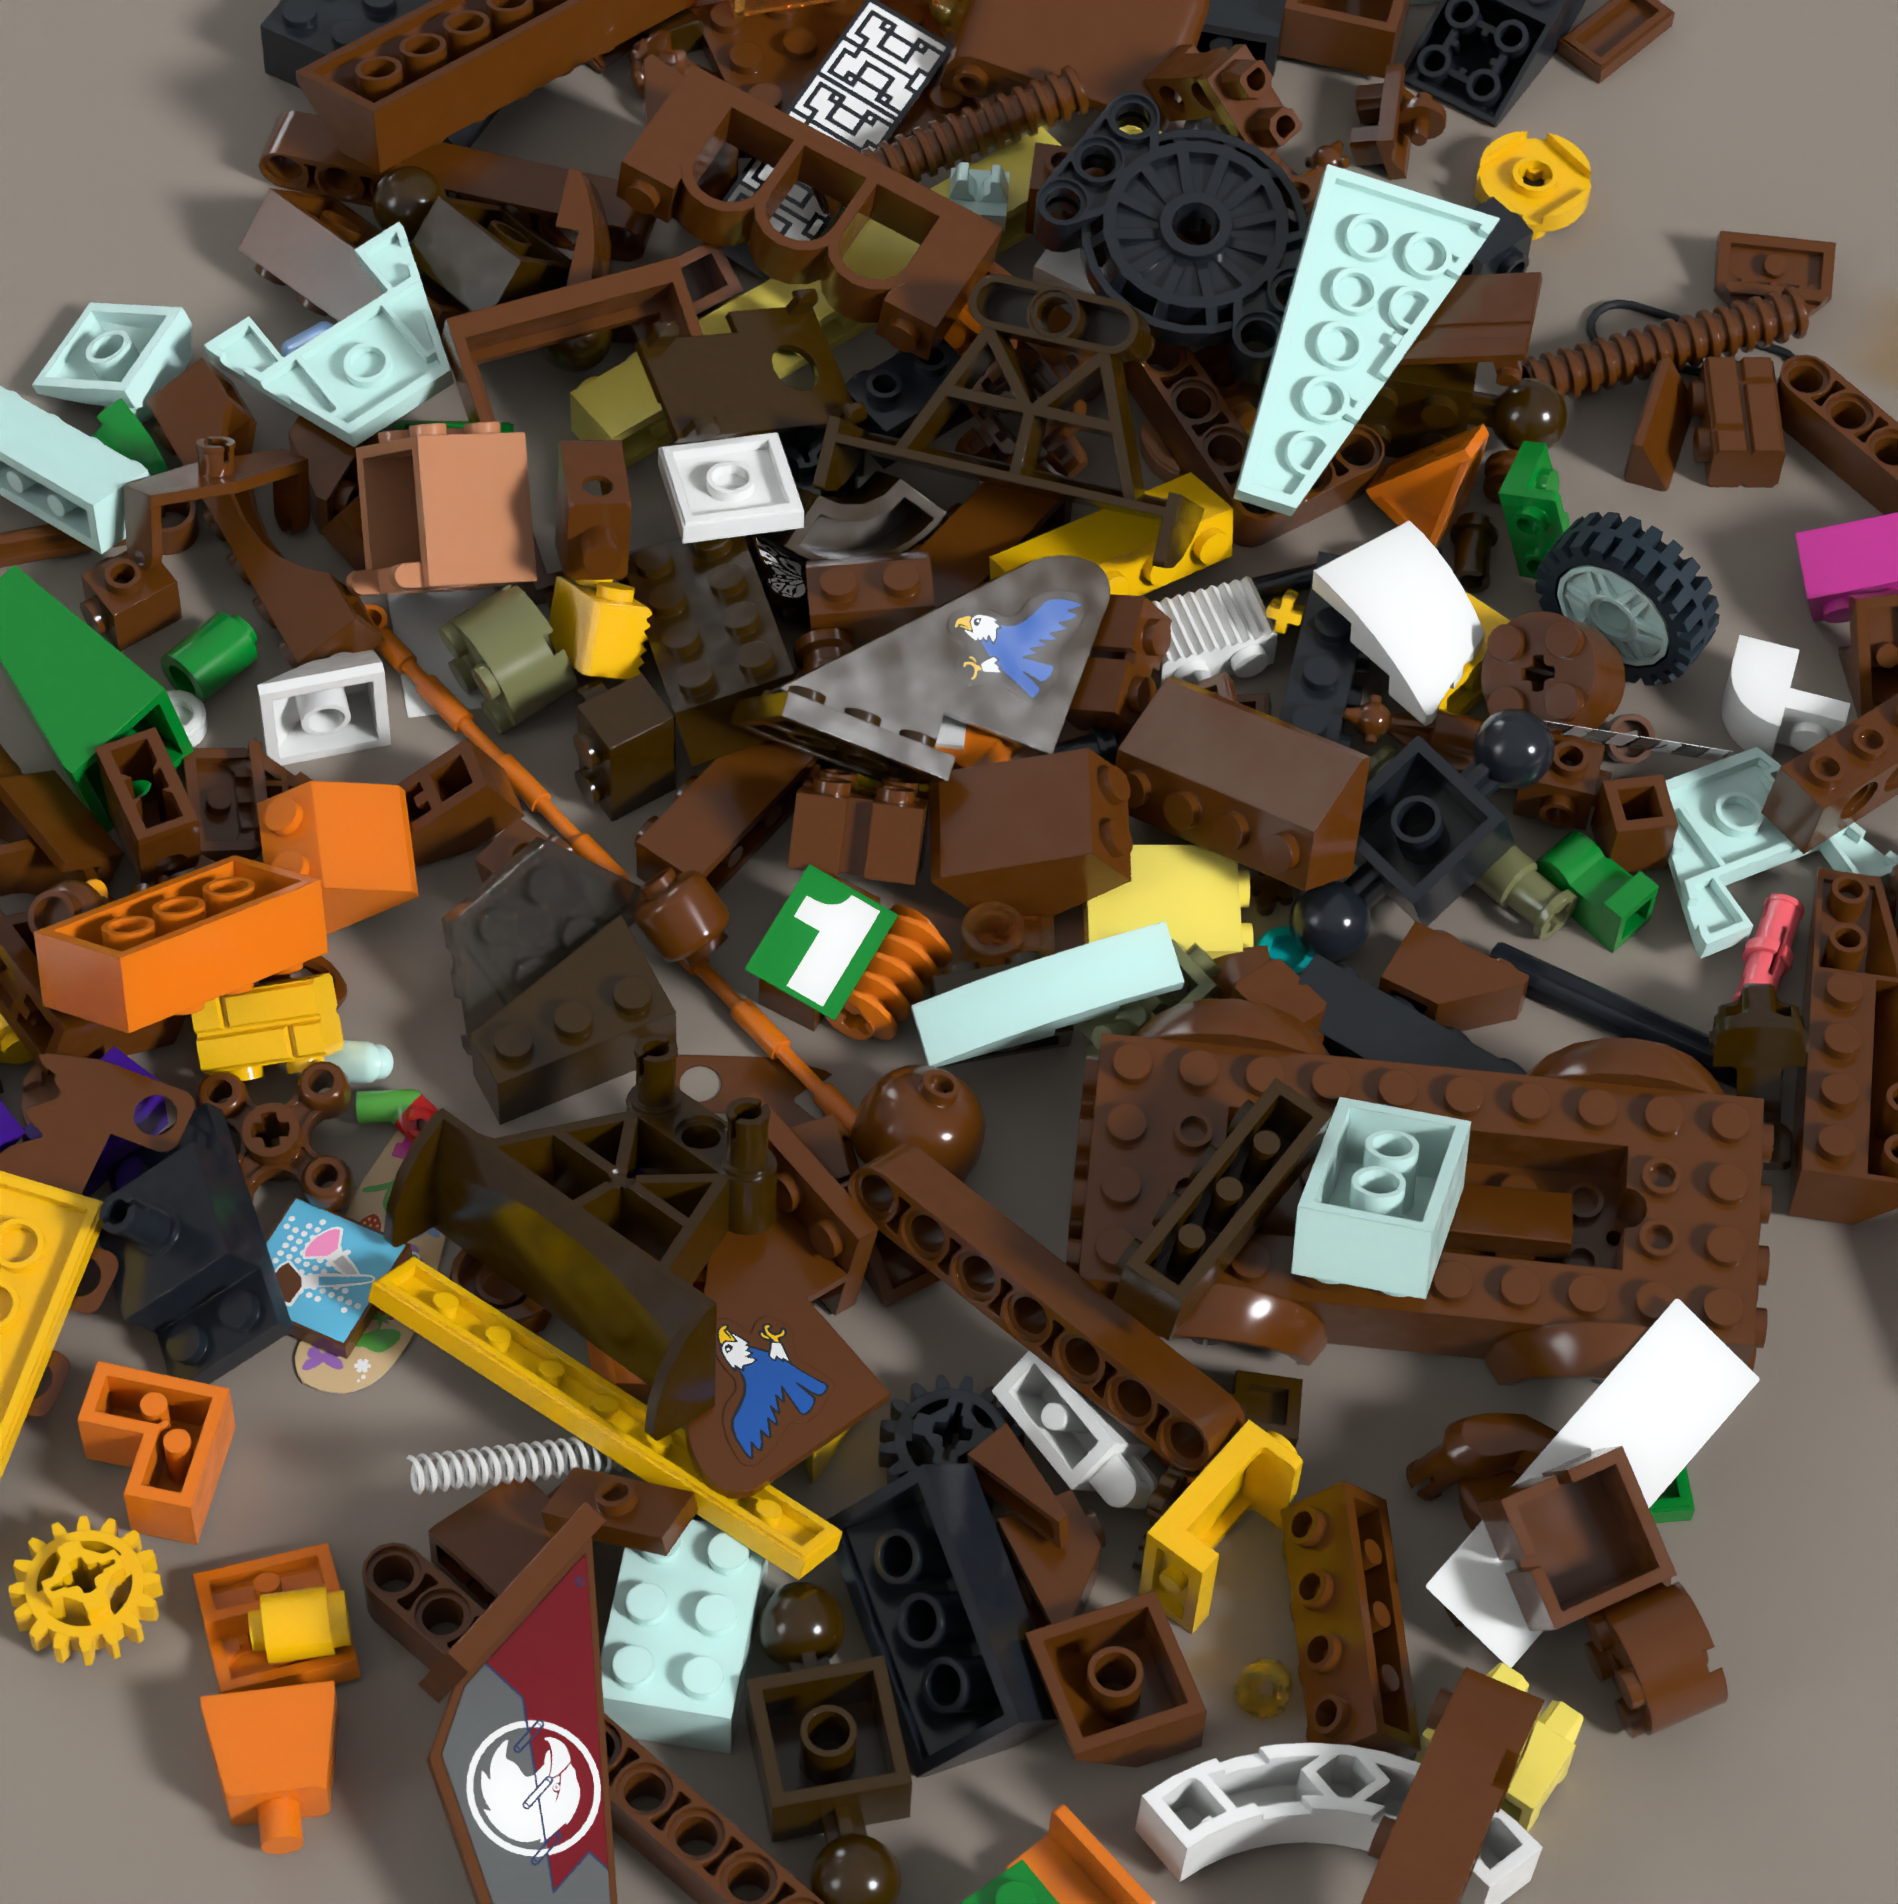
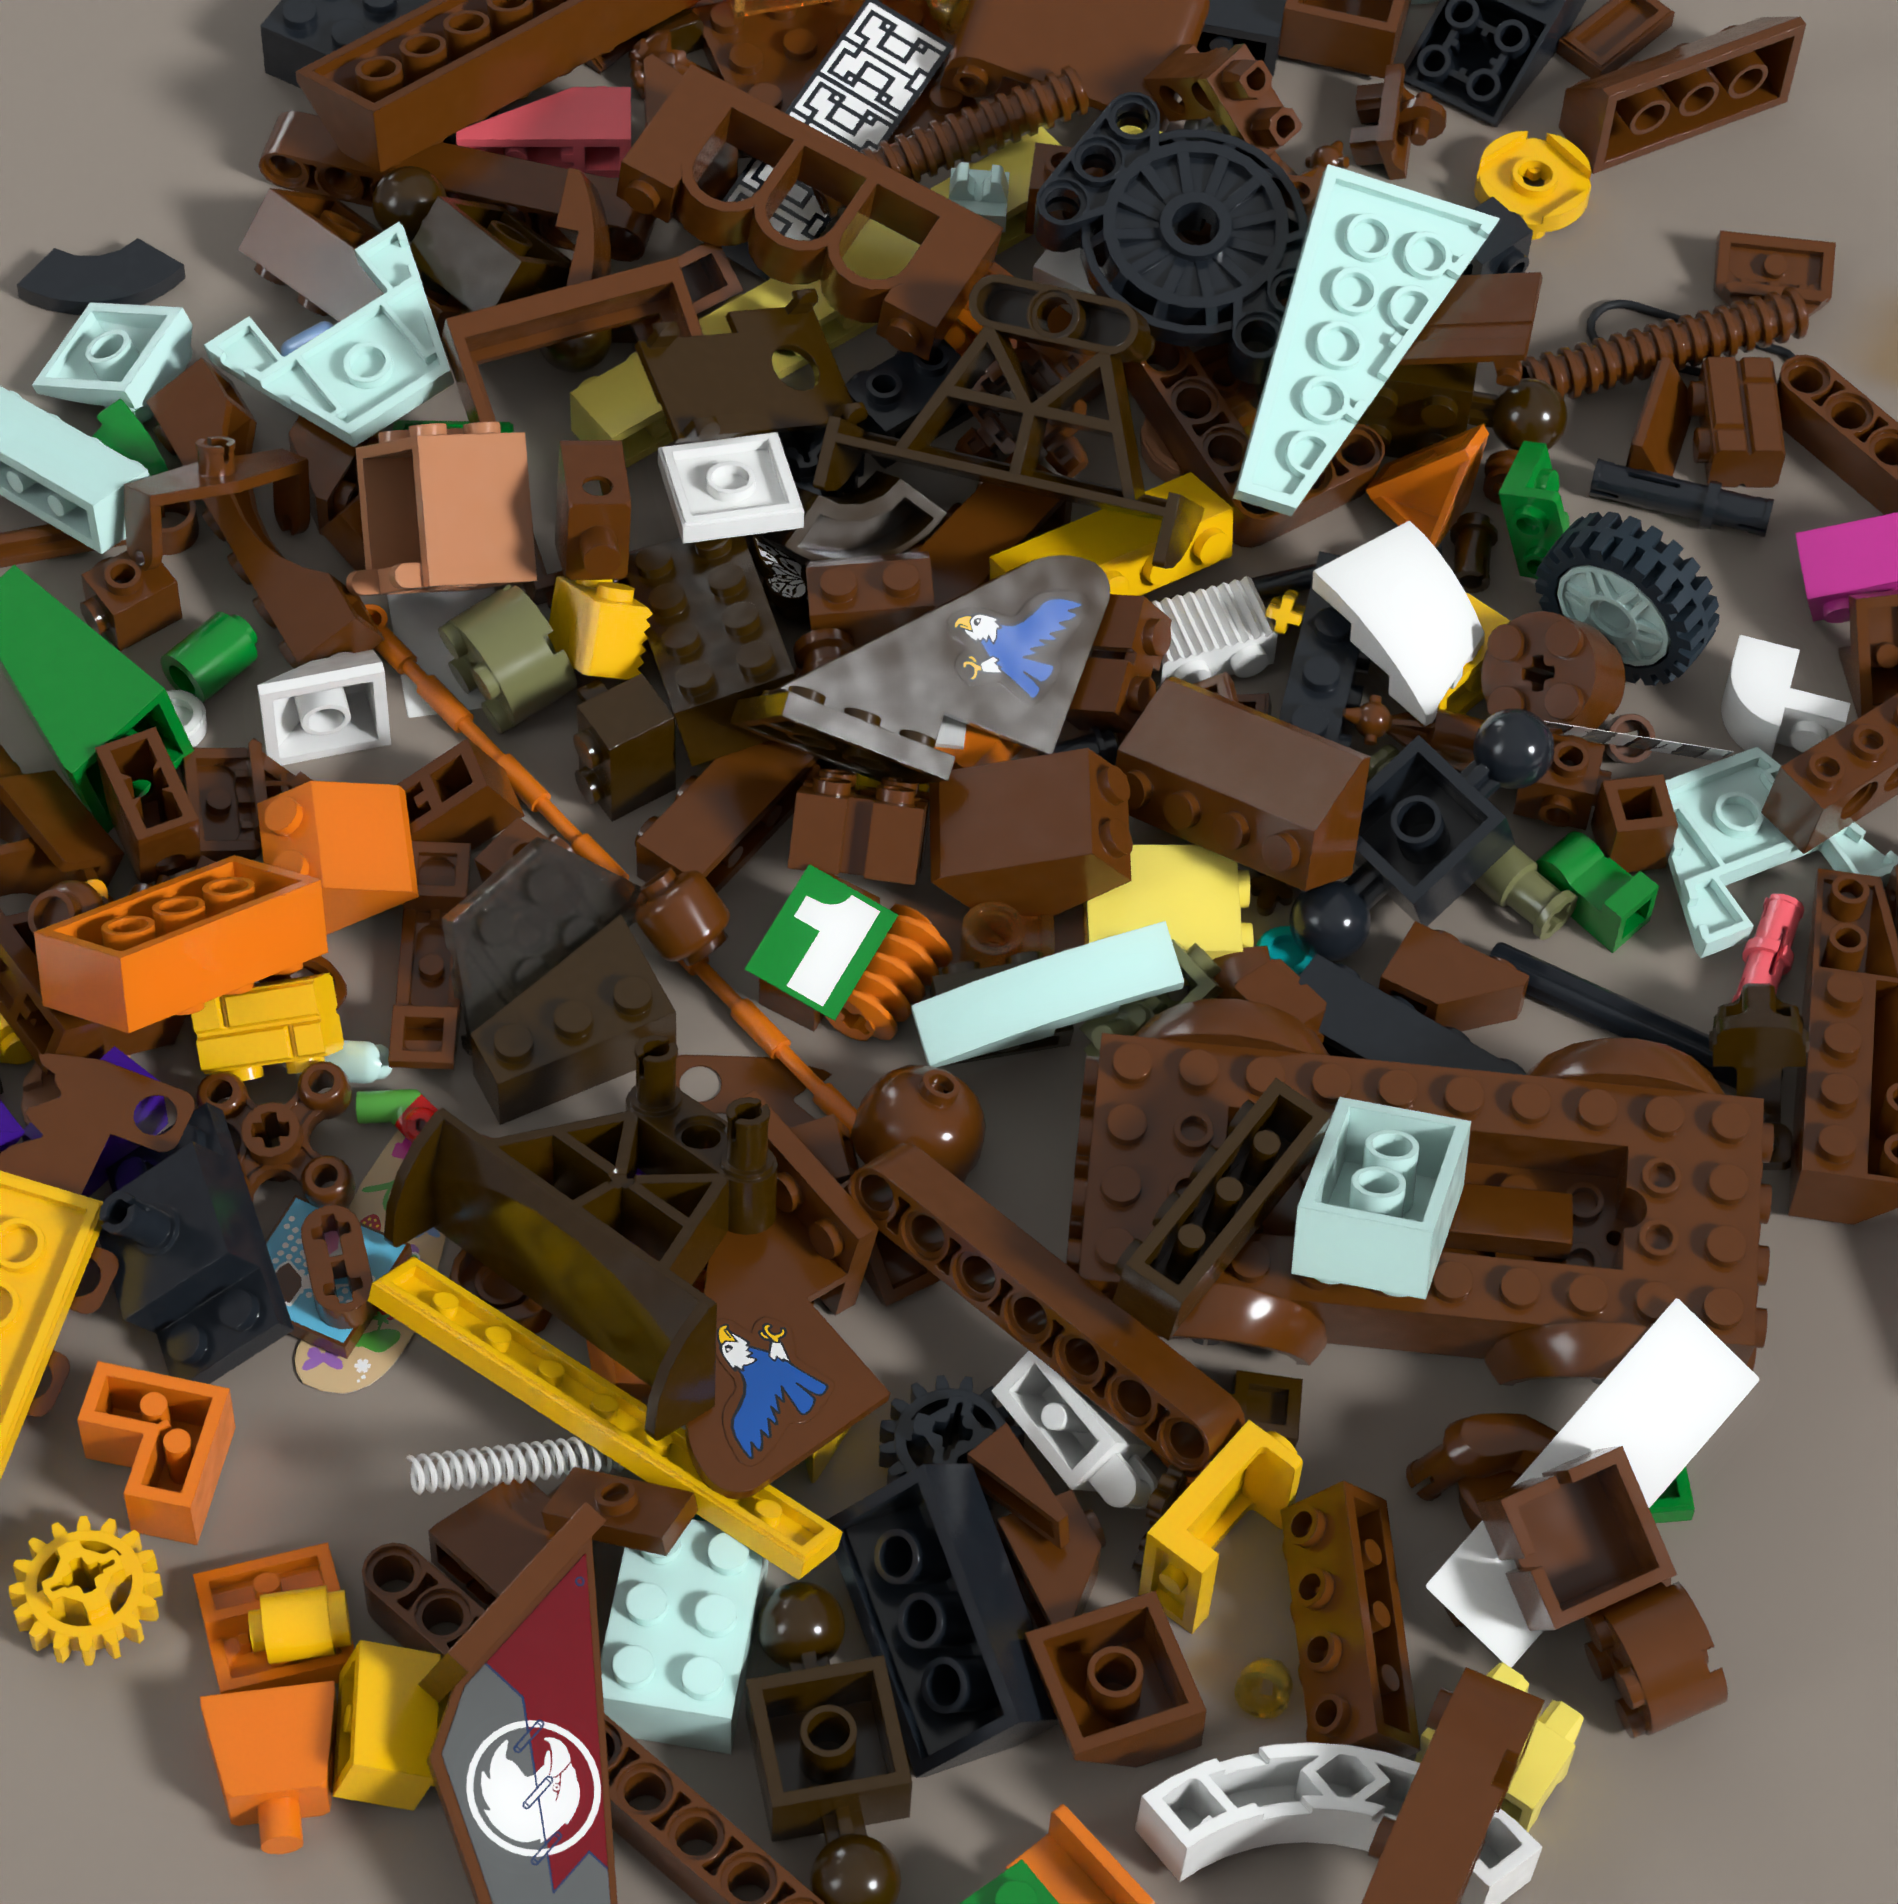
none -> black tile [17,238,186,315]
none -> reddish brown beam [301,1205,375,1329]
none -> yellow brick [333,1640,449,1811]
none -> reddish brown slope [388,841,471,1070]
none -> coral slope [456,86,632,178]
none -> reddish brown slope [1558,16,1806,174]
none -> black pin [1589,458,1774,537]

